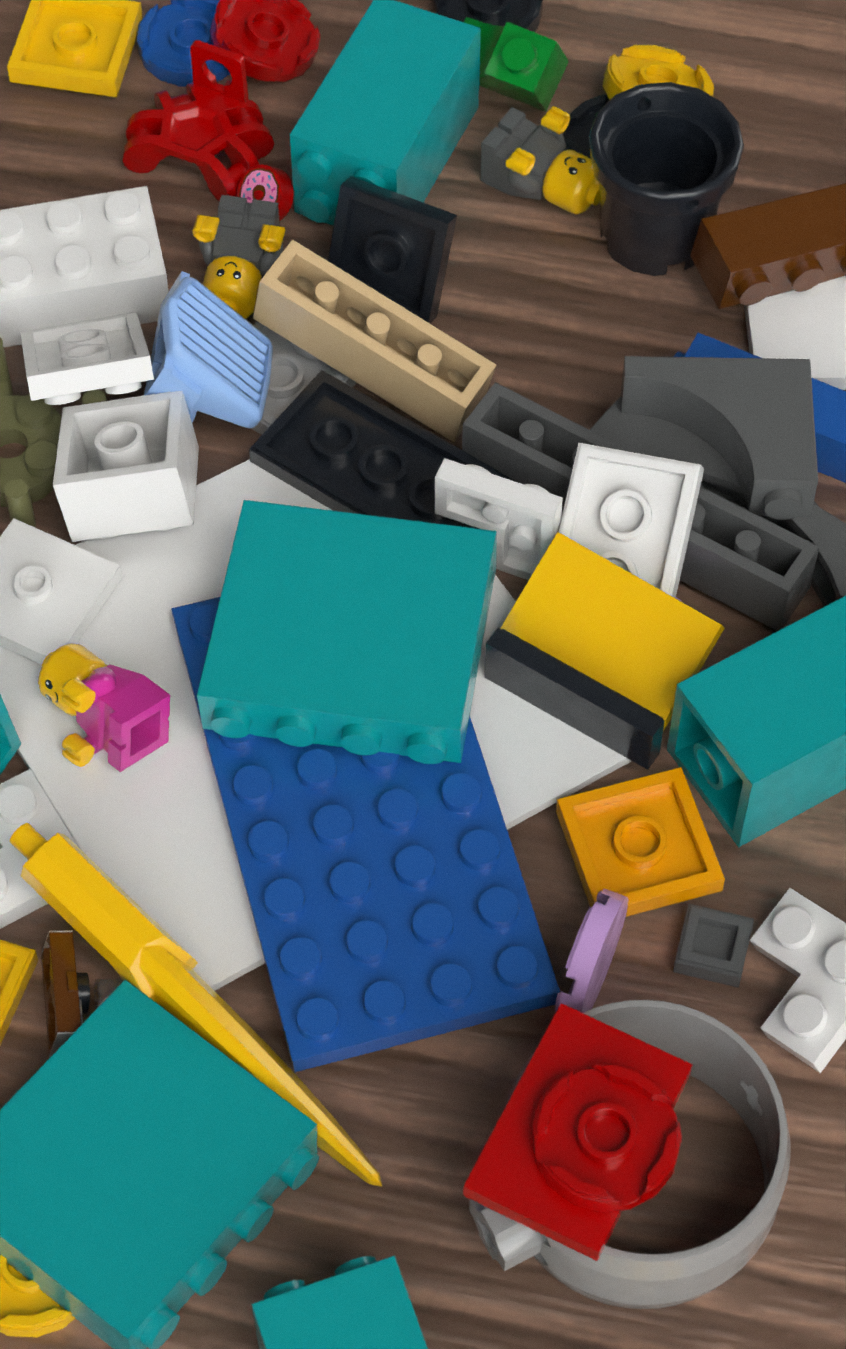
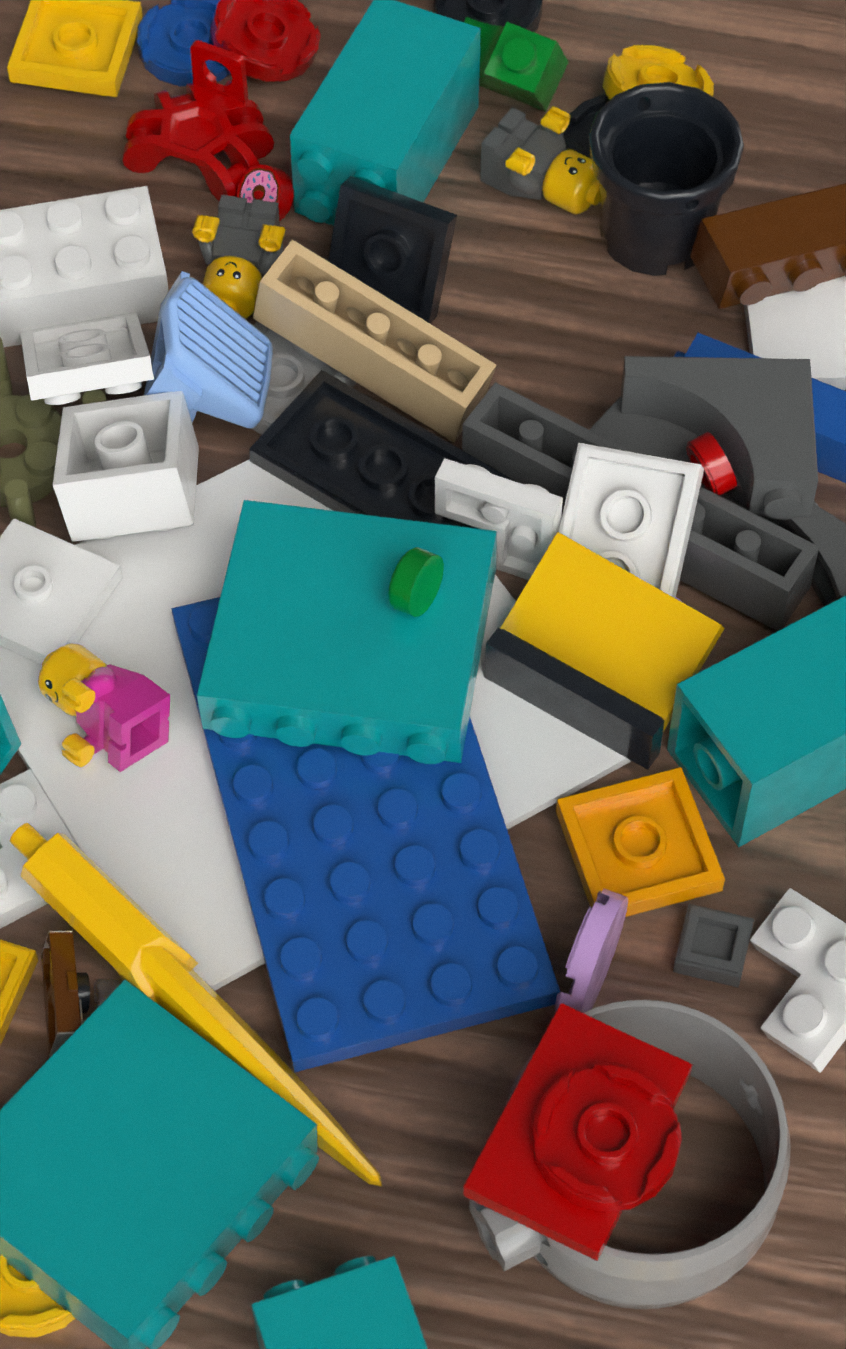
none -> green tile [388,547,444,617]
none -> red tile [686,432,737,496]

